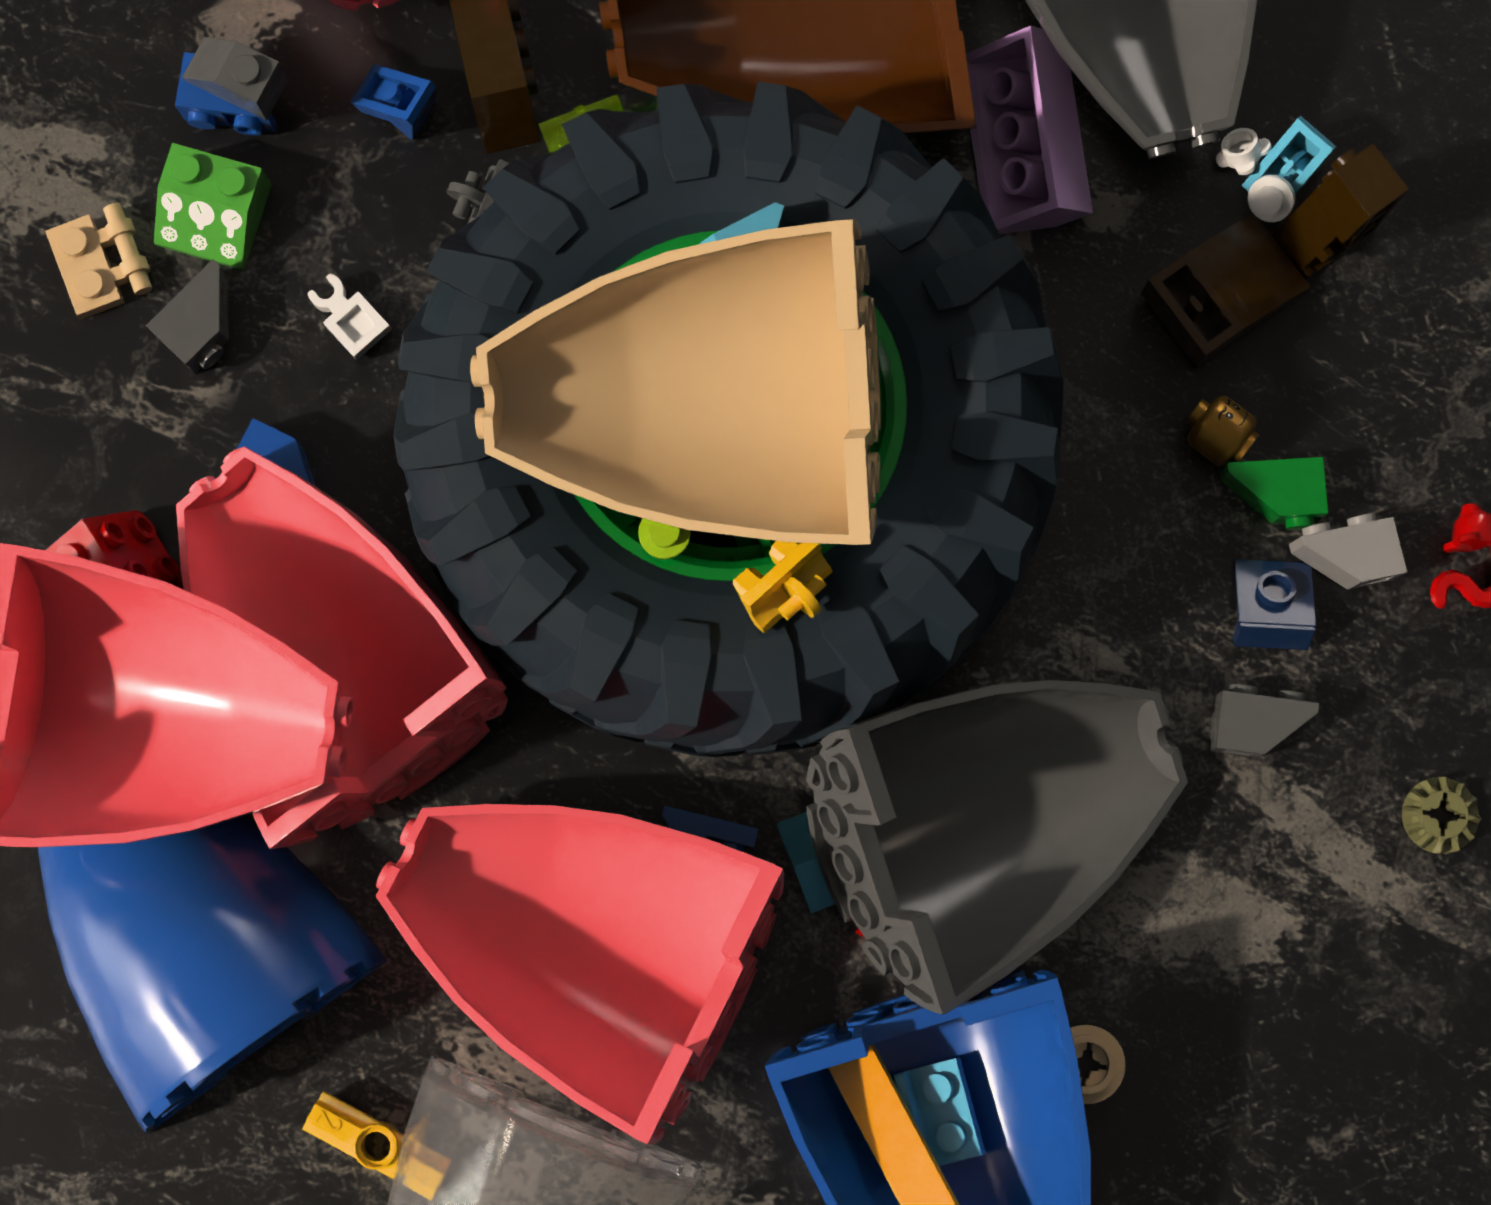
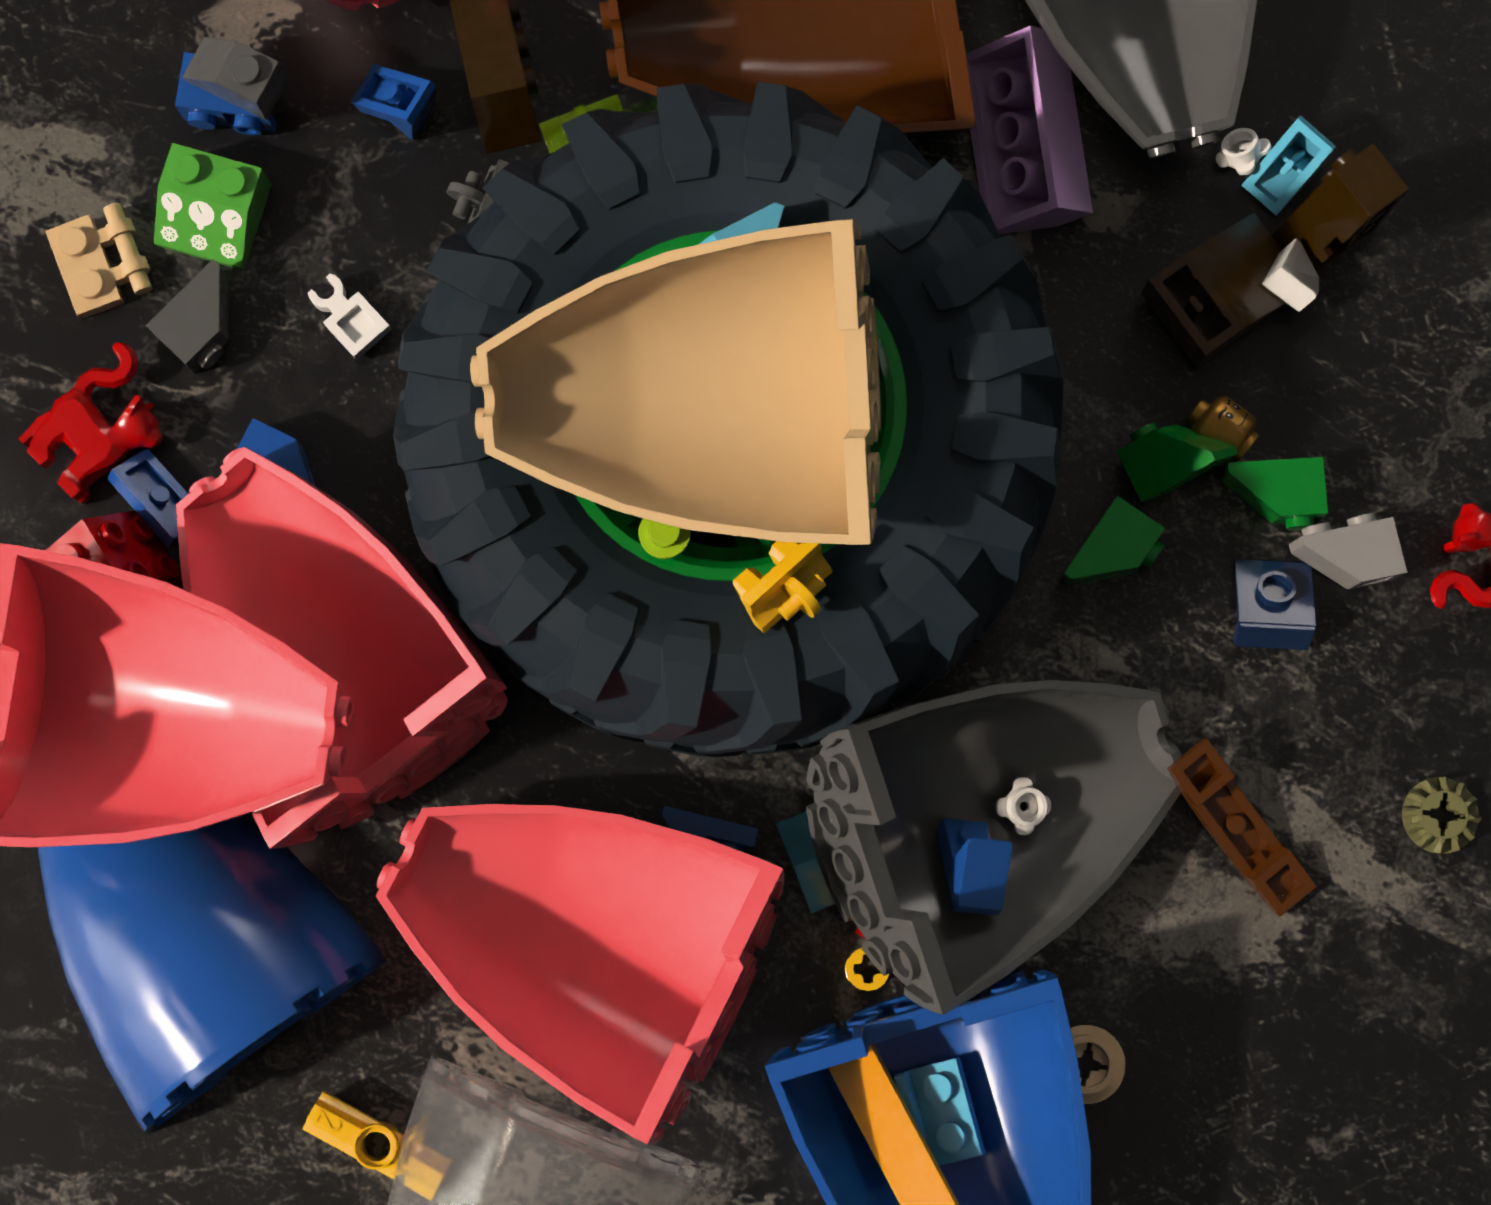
dark grey slope [1209,684,1319,758] -> none
white plate [1248,175,1295,222] -> none
none -> red animal [18,342,163,504]
none -> blue plate [108,448,188,548]
none -> yellow bush [845,948,889,991]
none -> blue slope [936,818,1012,915]
none -> white plate [995,777,1051,835]
none -> green slope [1059,496,1165,586]
none -> green slope [1116,423,1238,502]
none -> reddish brown slope [1167,738,1317,917]
none -> white slope [1262,238,1319,312]

